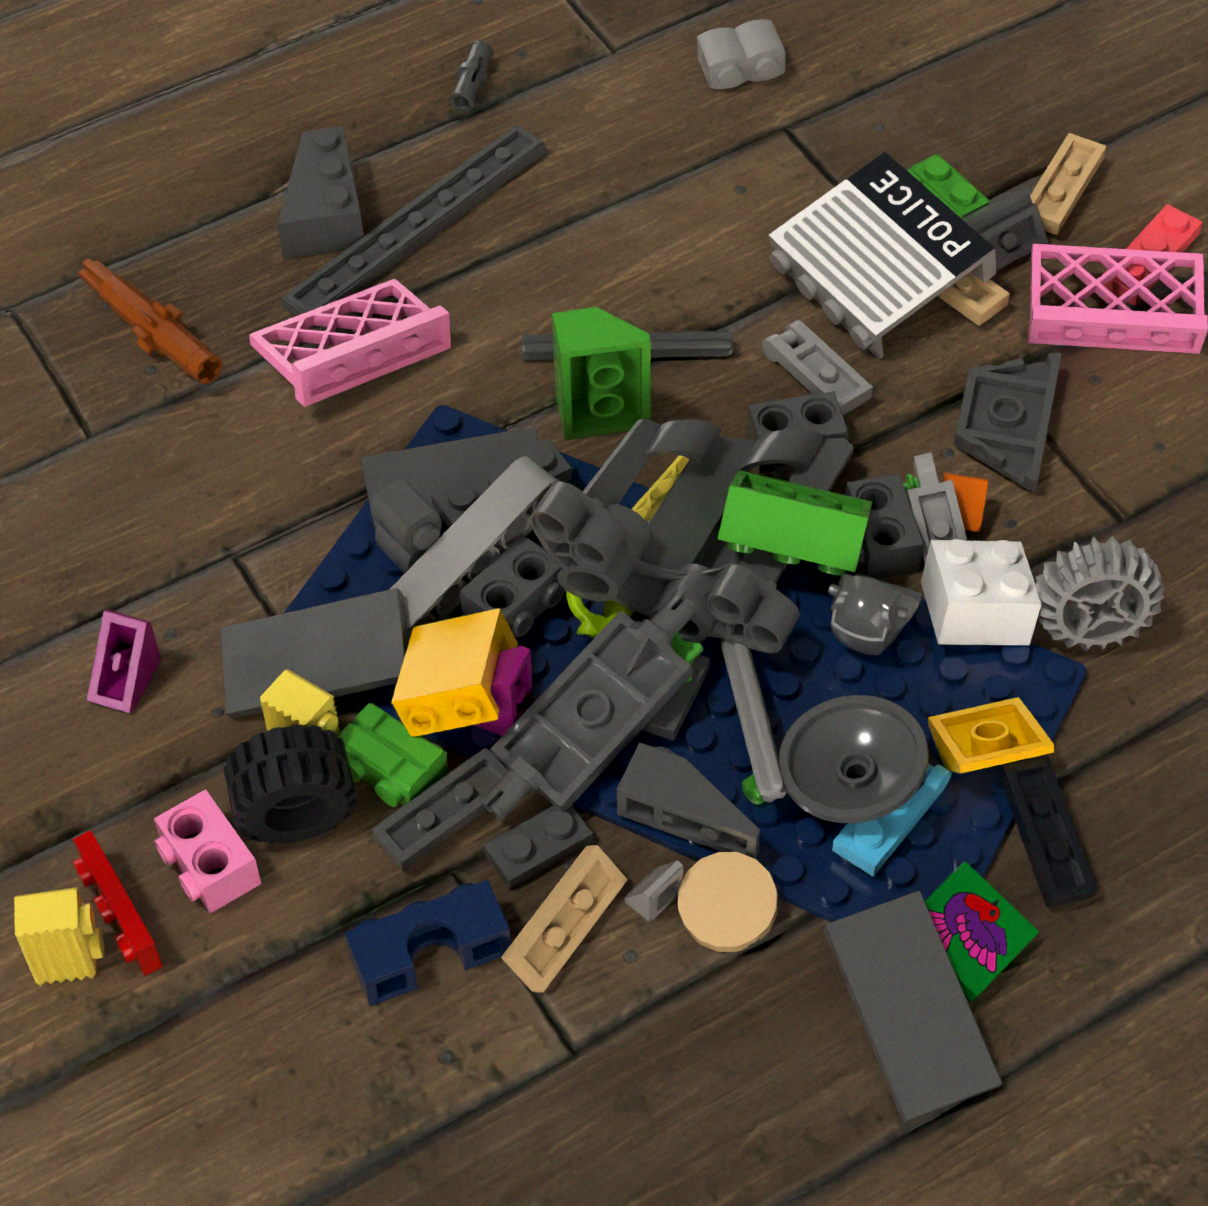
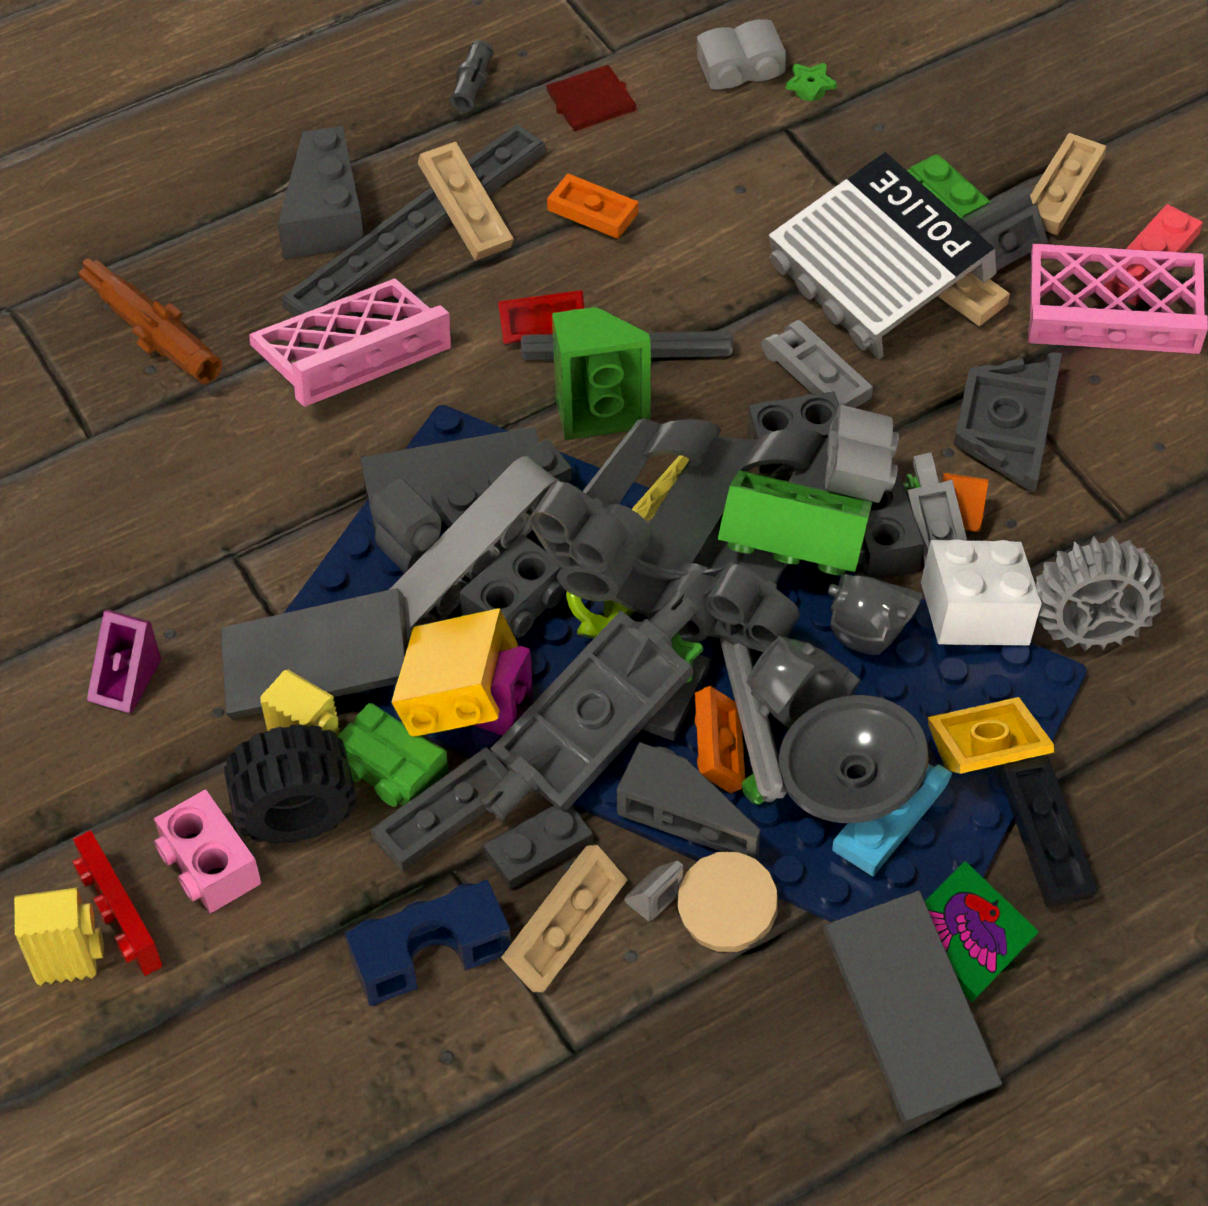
none -> tan plate [418,141,514,261]
none -> red plate [497,290,585,344]
none -> clear red piece [546,65,636,132]
none -> orange plate [547,173,639,239]
none -> orange plate [695,686,745,794]
none -> dark grey helmet [746,636,861,729]
none -> bright green plate [786,63,837,101]
none -> light grey brick [825,404,899,503]

